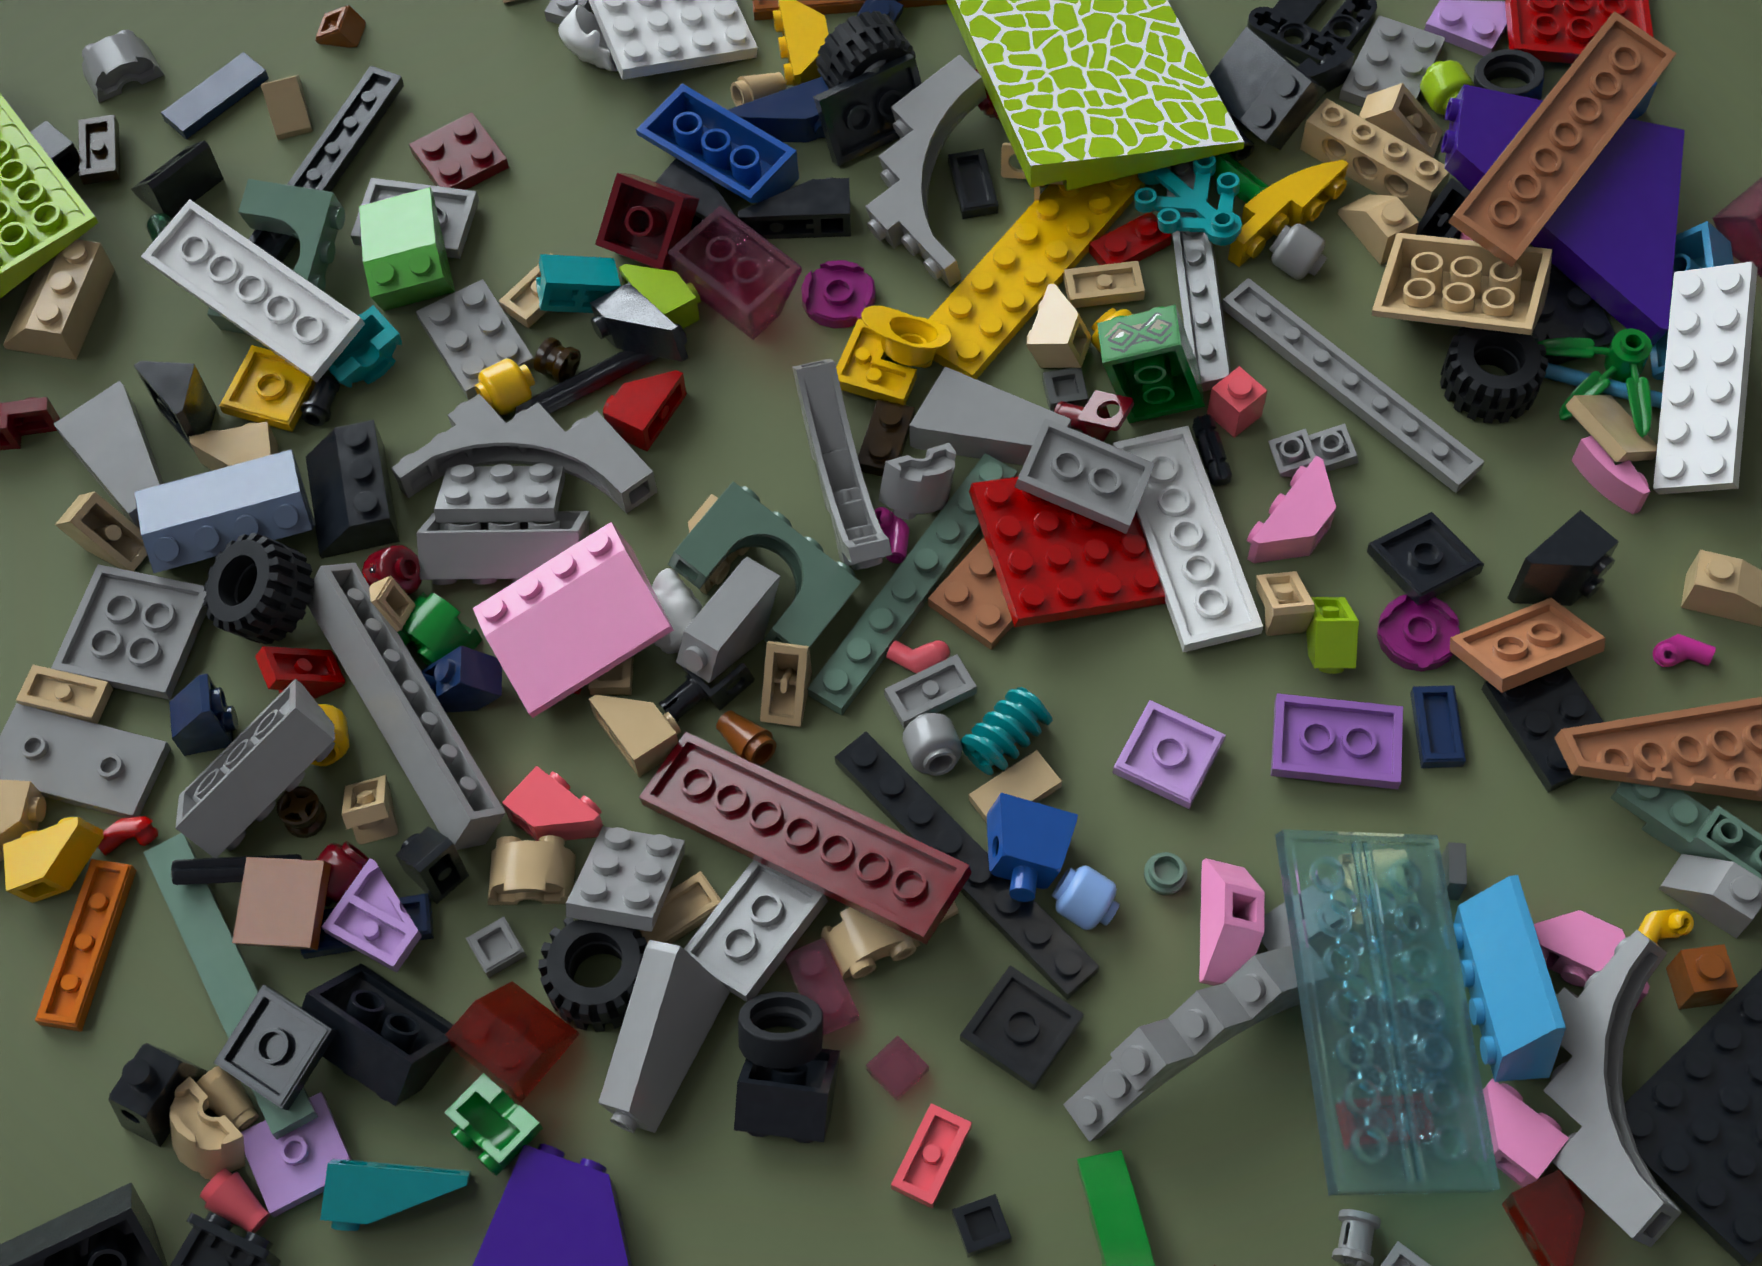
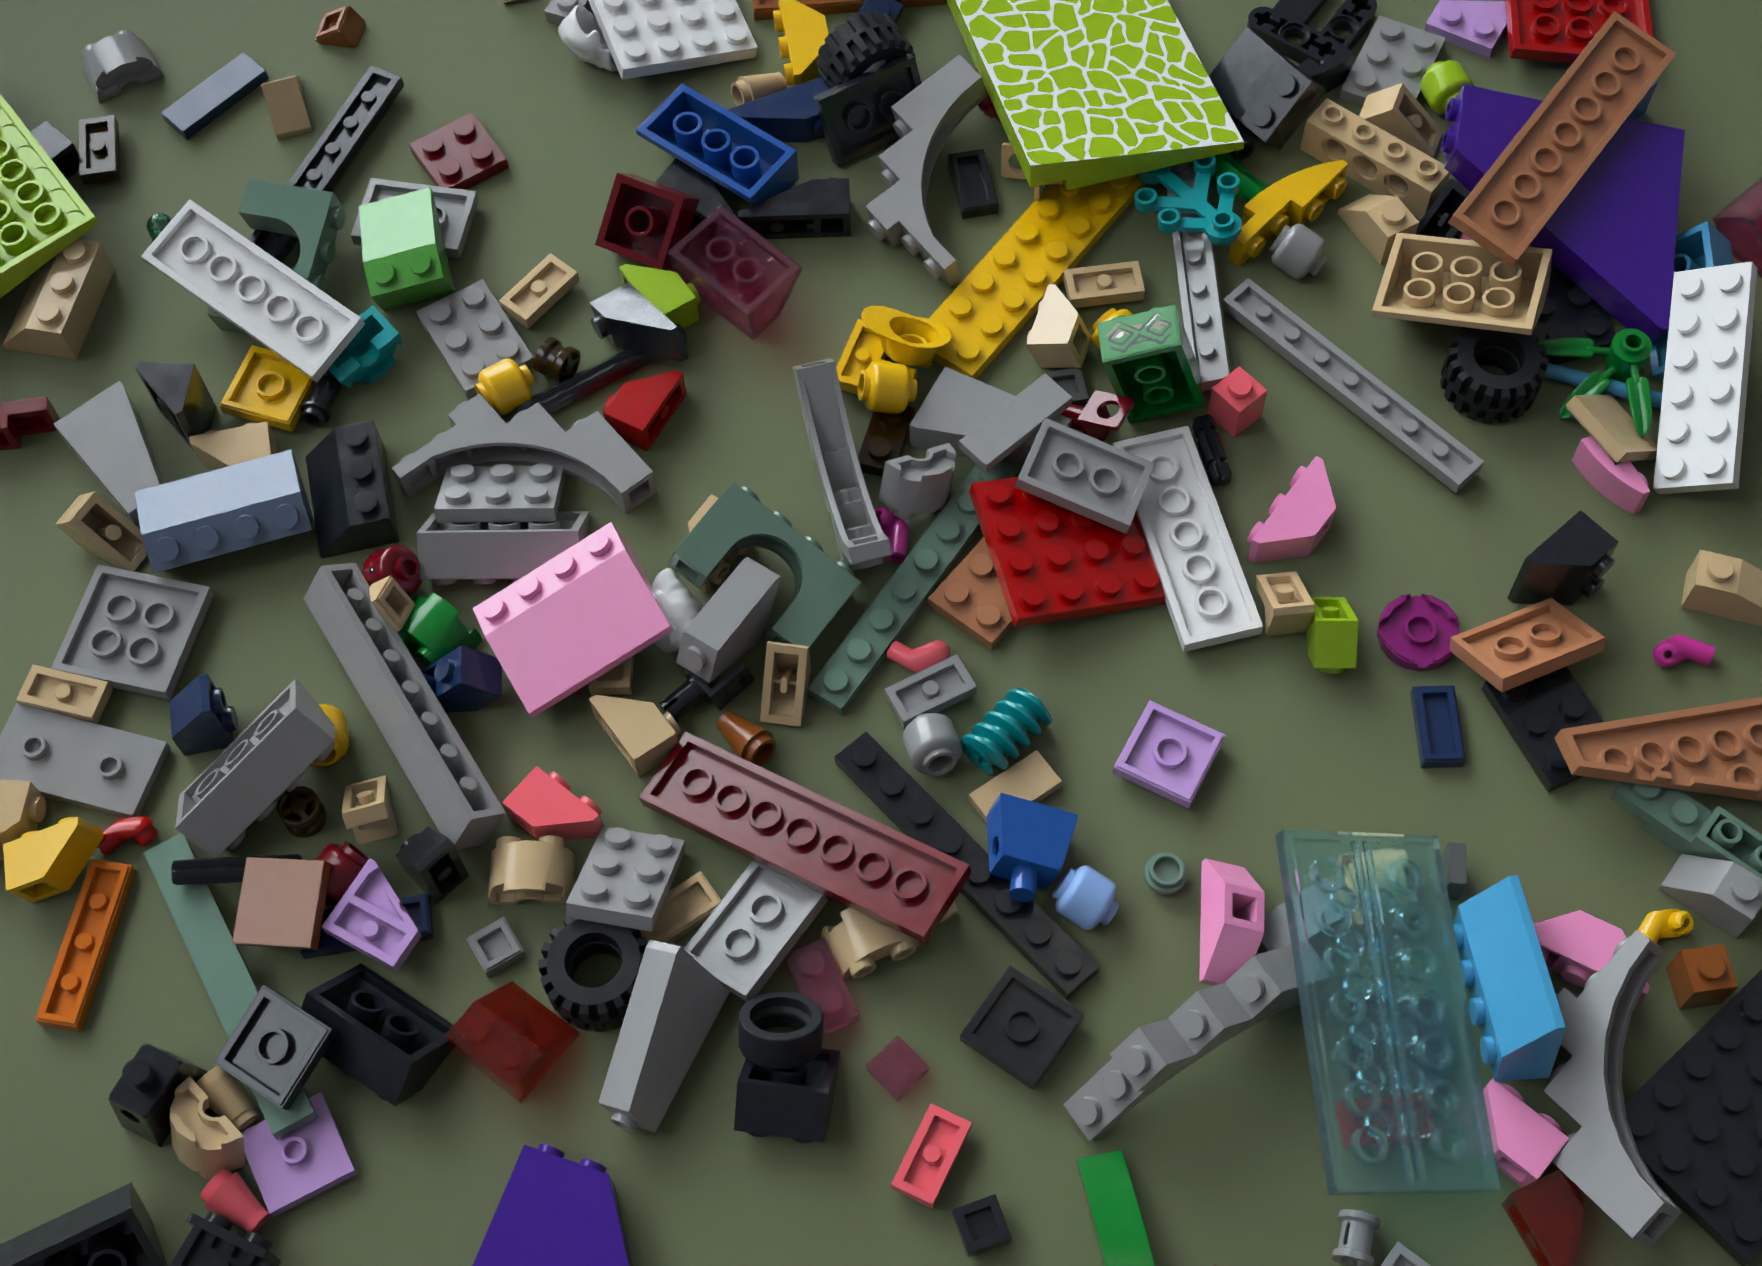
black slope [131,140,224,222] -> none
black tyre [204,533,314,644] -> none
red slope [255,646,345,699] -> none
teal slope [320,1158,471,1231] -> none
green cylinder [444,1073,543,1176] -> none
teal hinge [536,254,621,313] -> none
magenta tile [801,260,876,329] -> none
red plate [1089,212,1172,265] -> none
light grey slope [1268,423,1358,477] -> none
medium lavender plate [1271,693,1403,789] -> none
black plate [1367,512,1484,605] -> none
black tyre [1473,49,1545,100] -> none
none -> yellow head [857,361,917,414]
none -> light grey tile [959,373,1073,473]

